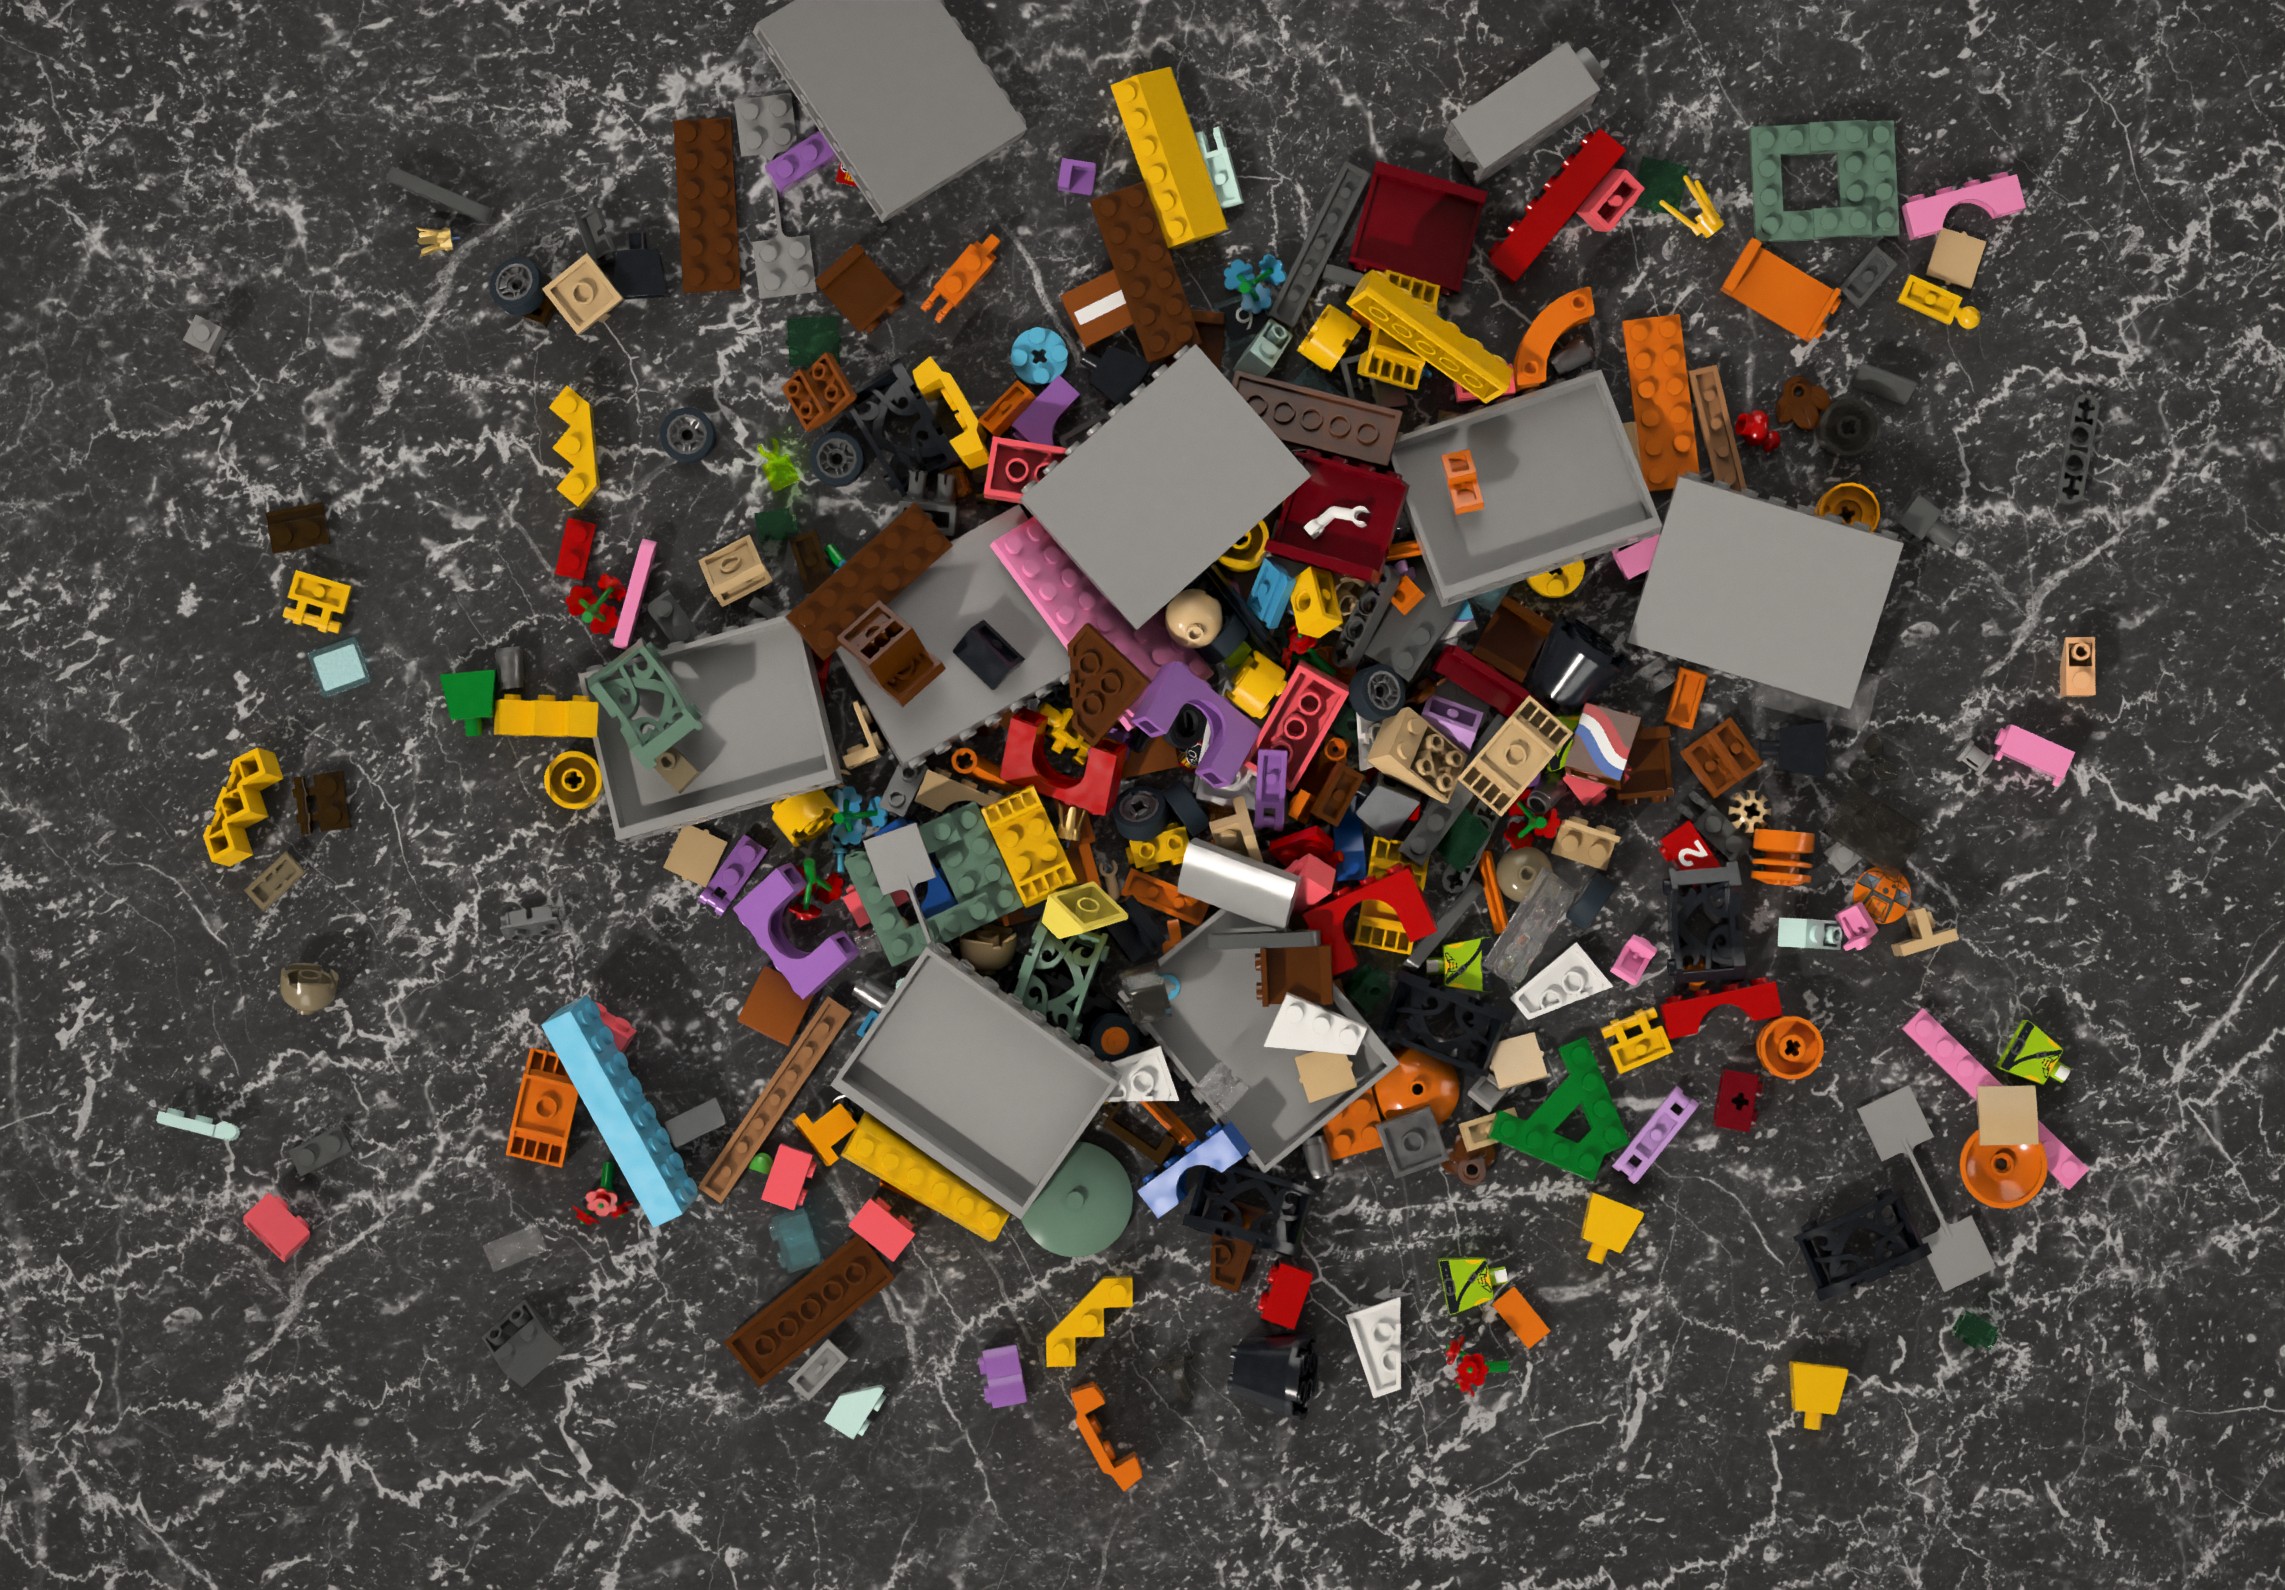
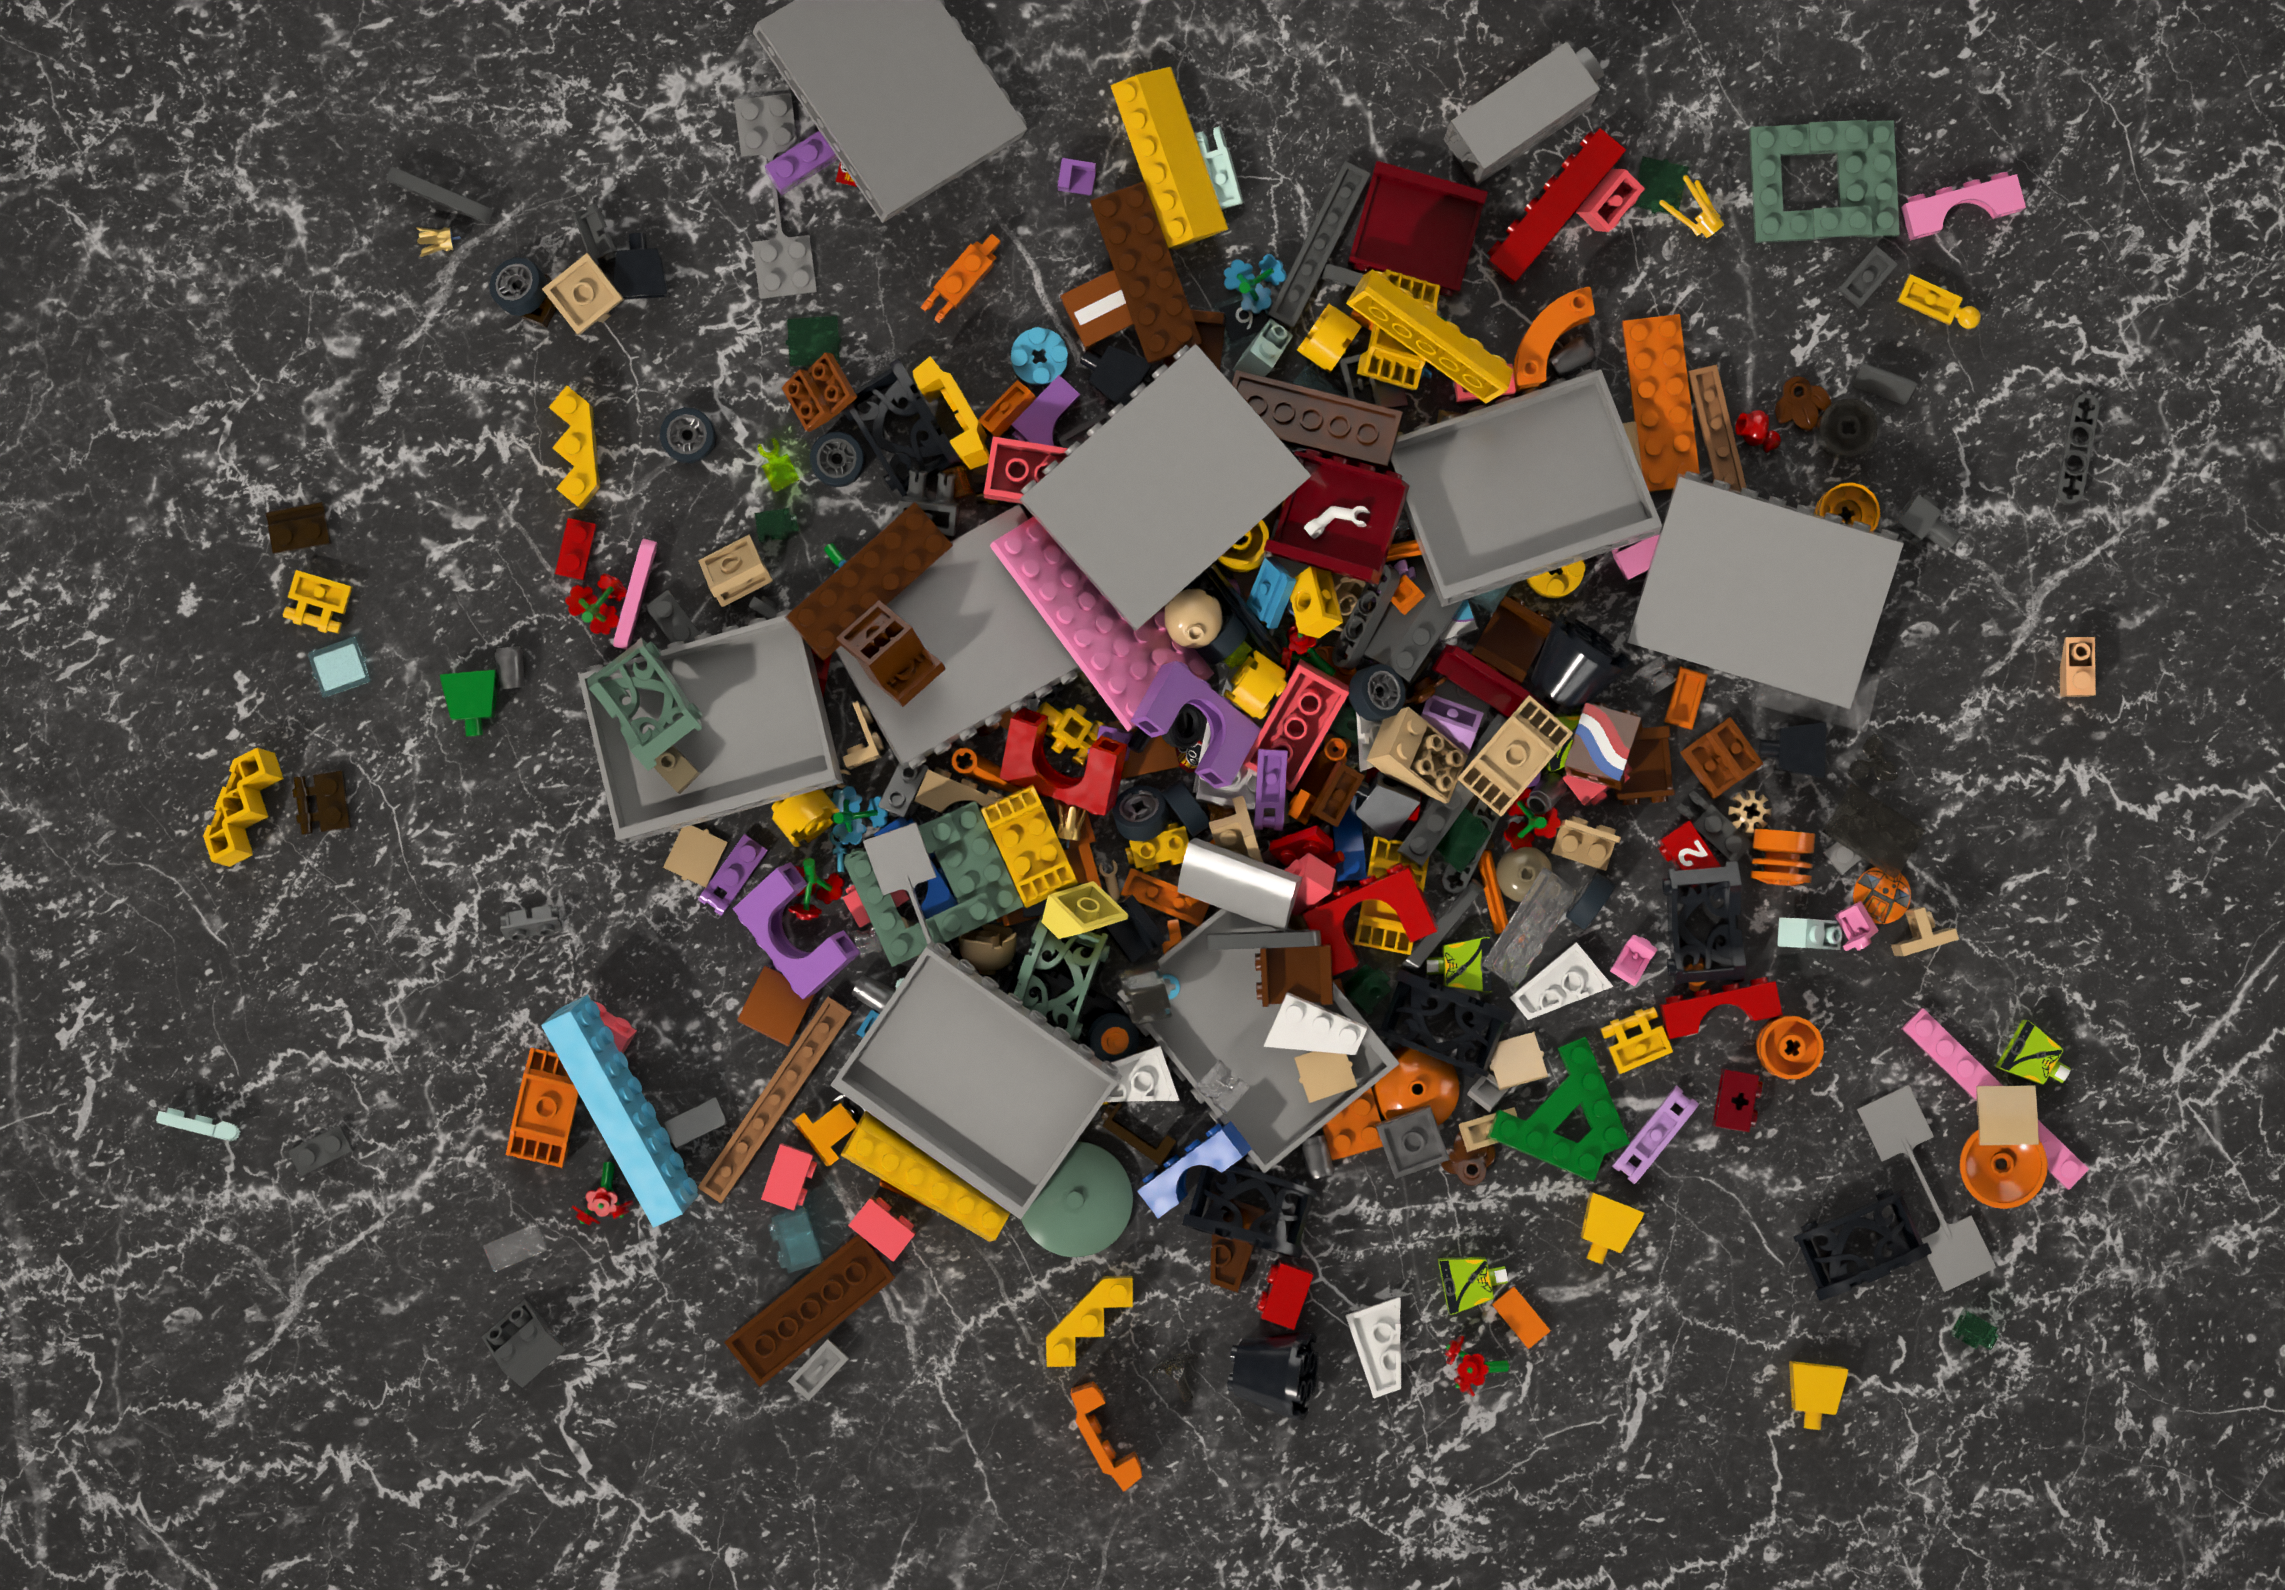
light grey brick [183,315,228,357] -> none
coral brick [243,1193,310,1263] -> none
dark tan plate [244,851,307,912] -> none
dark tan cylinder [280,963,339,1015] -> none
yellow brick [494,694,598,738] -> none
yellow brick [544,751,605,810] -> none
reddish brown plate [673,117,741,294] -> none
bright green hinge [749,1153,773,1175] -> none
dark brown plate [788,530,831,594] -> none
reddish brown panel [814,243,905,336] -> none
light aqua slope [824,1384,886,1439] -> none
black panel [953,619,1025,690] -> none
medium lavender brick [978,1344,1028,1408] -> none
reddish brown plate [1067,623,1152,747] -> none
orange axle [1140,1101,1197,1148] -> none
orange slope [1441,449,1484,515] -> none
orange panel [1720,237,1842,343] -> none
tan piece [1925,228,1986,290] -> none
light grey bush [1956,739,1994,777] -> none
bright pink brick [1994,724,2075,787] -> none

